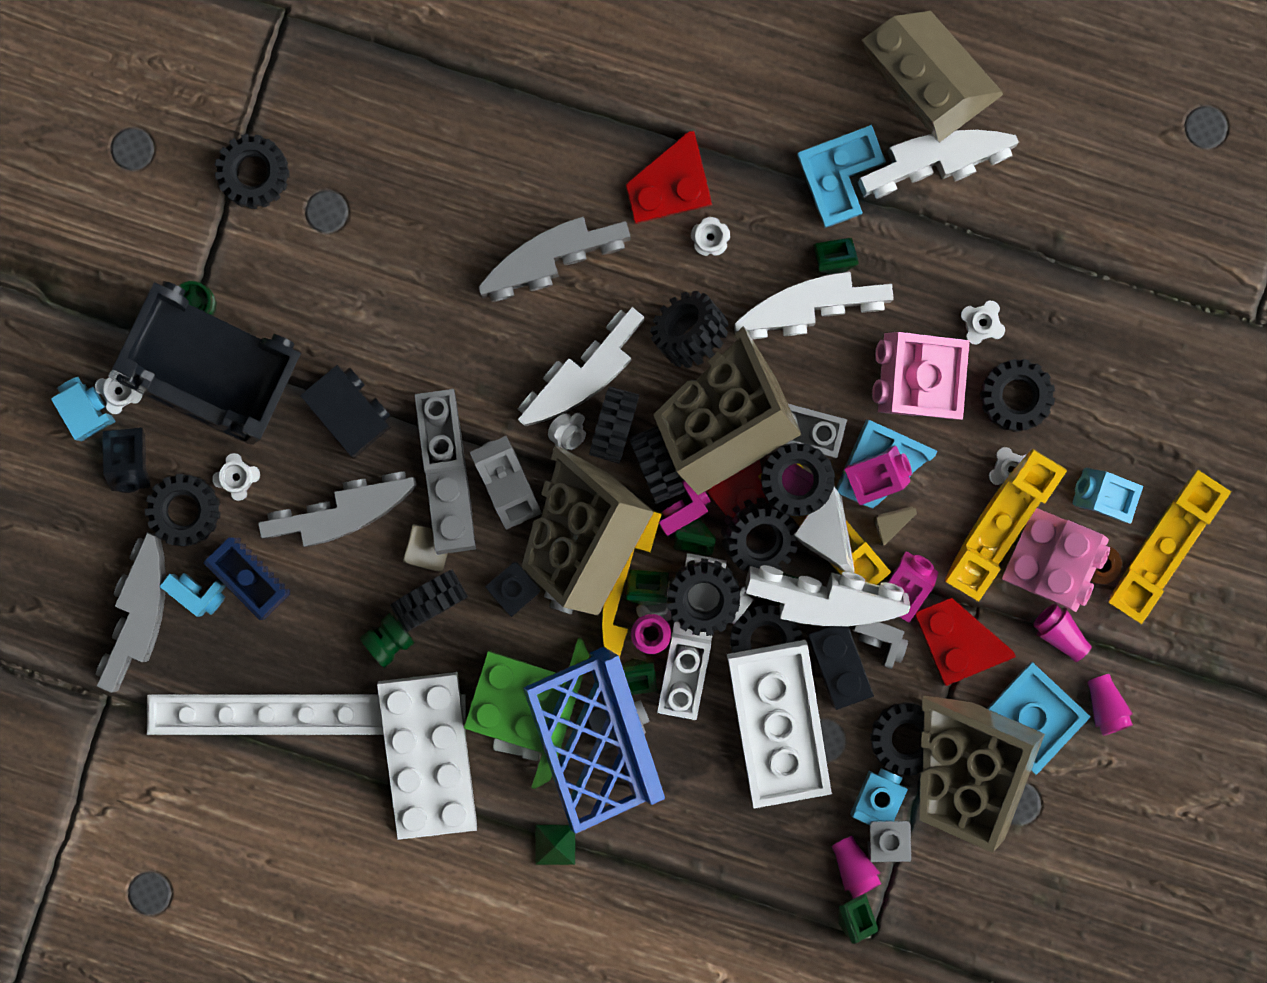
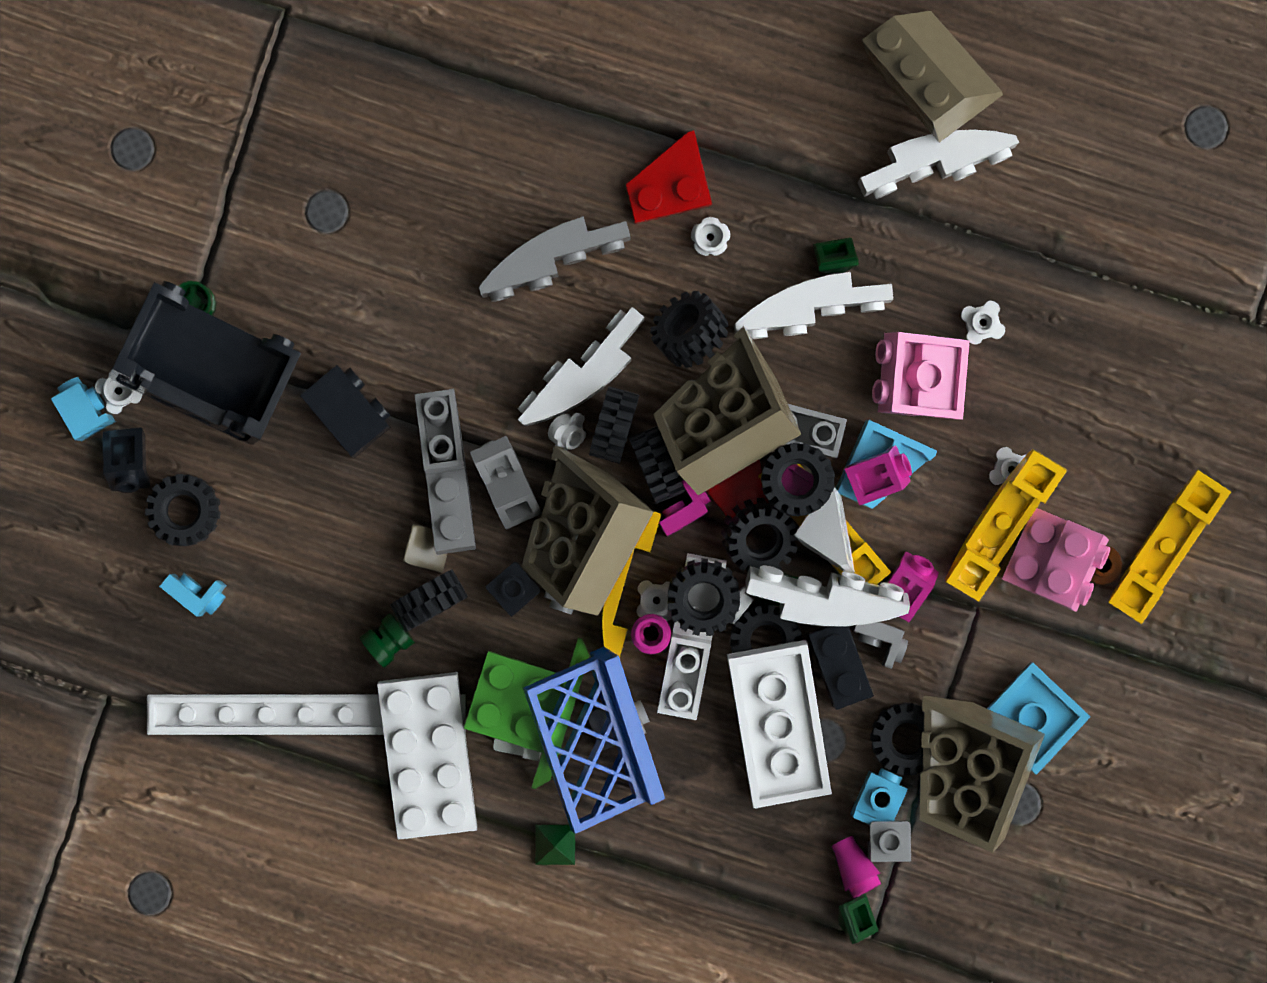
light grey slope [96,533,166,693] -> none
dark blue brick [204,538,290,620] -> none
white plate [213,453,260,501] -> none
black tyre [215,134,289,209] -> none
light grey slope [259,471,417,547] -> none
dark green slope [622,658,658,695] -> none
dark green slope [627,569,669,607] -> none
dark green slope [673,518,716,556] -> none
medium azure plate [797,125,886,228] -> none
dark tan slope [874,506,917,546] -> none
red wing [915,597,1016,686] -> none
black tyre [980,359,1055,432] -> none
dark pink cone [1033,604,1092,662] -> none
medium azure bracket [1073,468,1143,524] -> none
dark pink cone [1087,674,1133,736] -> none

